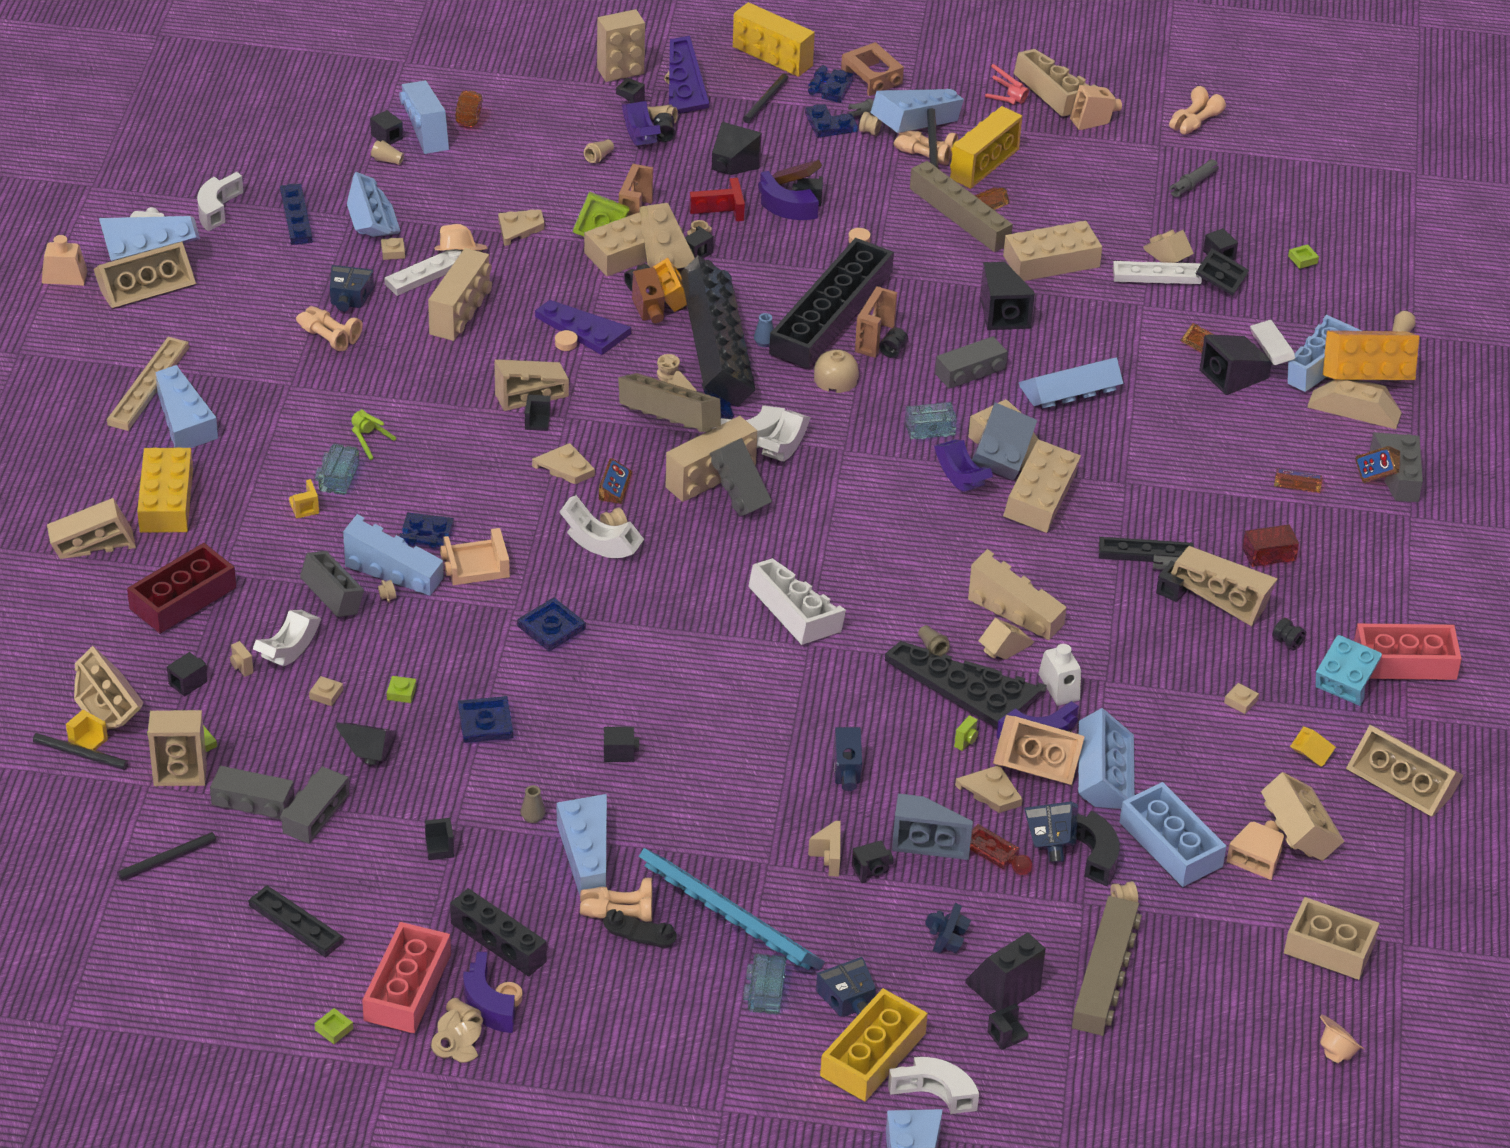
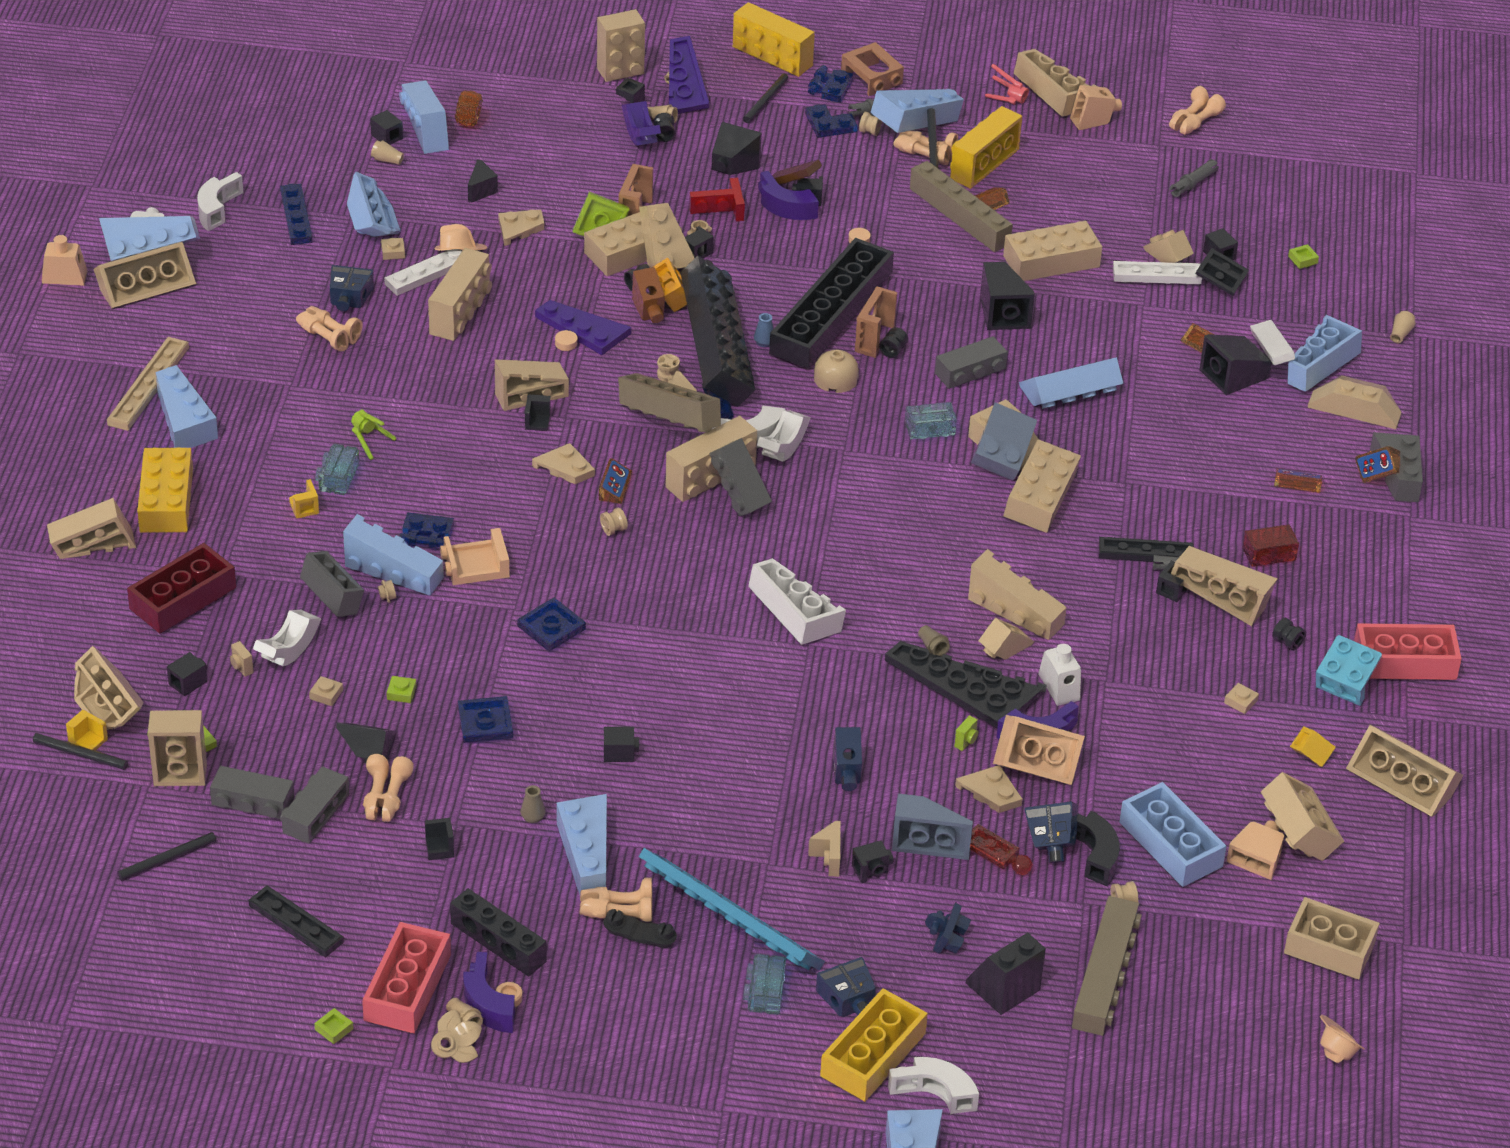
white arch [560,495,644,558] -> none
tan cone [584,139,614,163] -> none
dark purple arch [934,439,993,492] -> none
black panel [987,1004,1028,1050] -> none
light blue slope [1078,708,1135,809] -> none
light orange brick [1323,330,1420,380] -> none
none -> light nougat piece [363,754,414,822]
none -> black slope [468,159,498,202]

